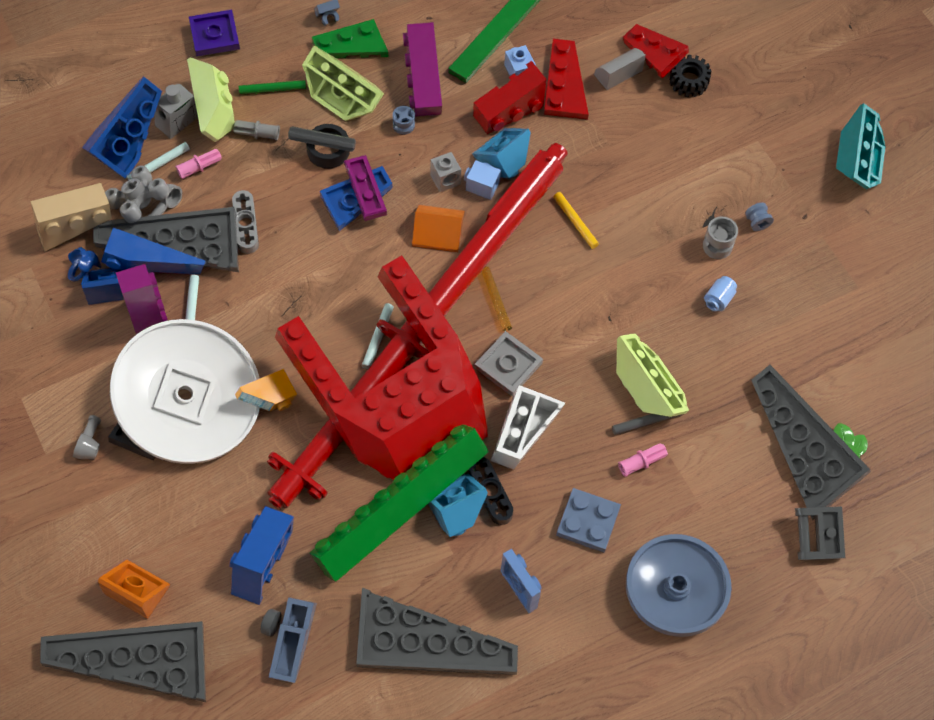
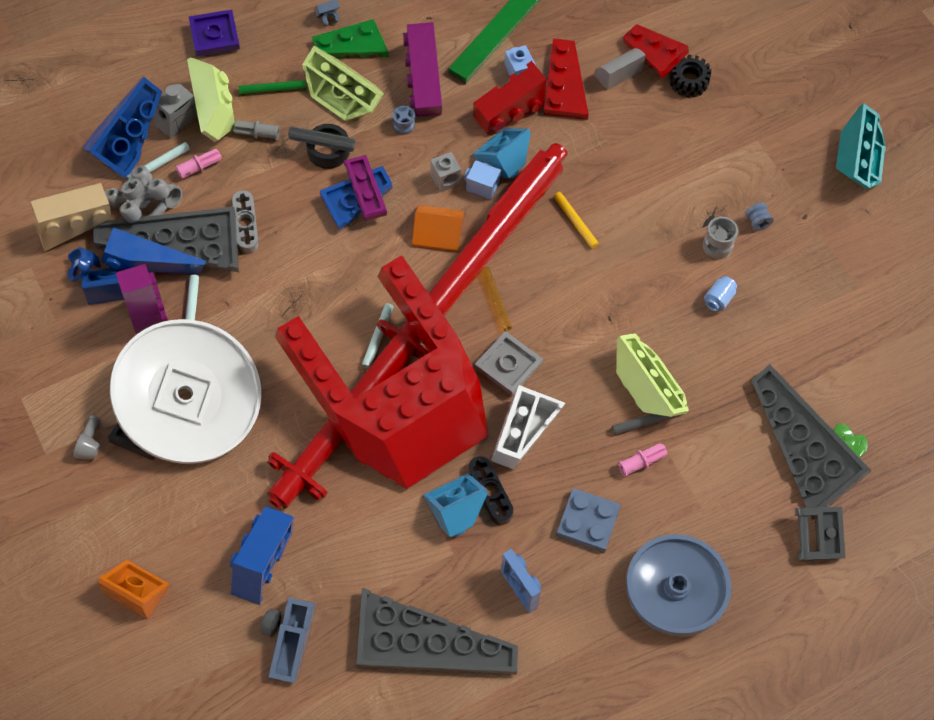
dark grey wing [40,621,206,702] -> none
light orange slope [235,369,297,411] -> none
green brick [309,424,489,582] -> none

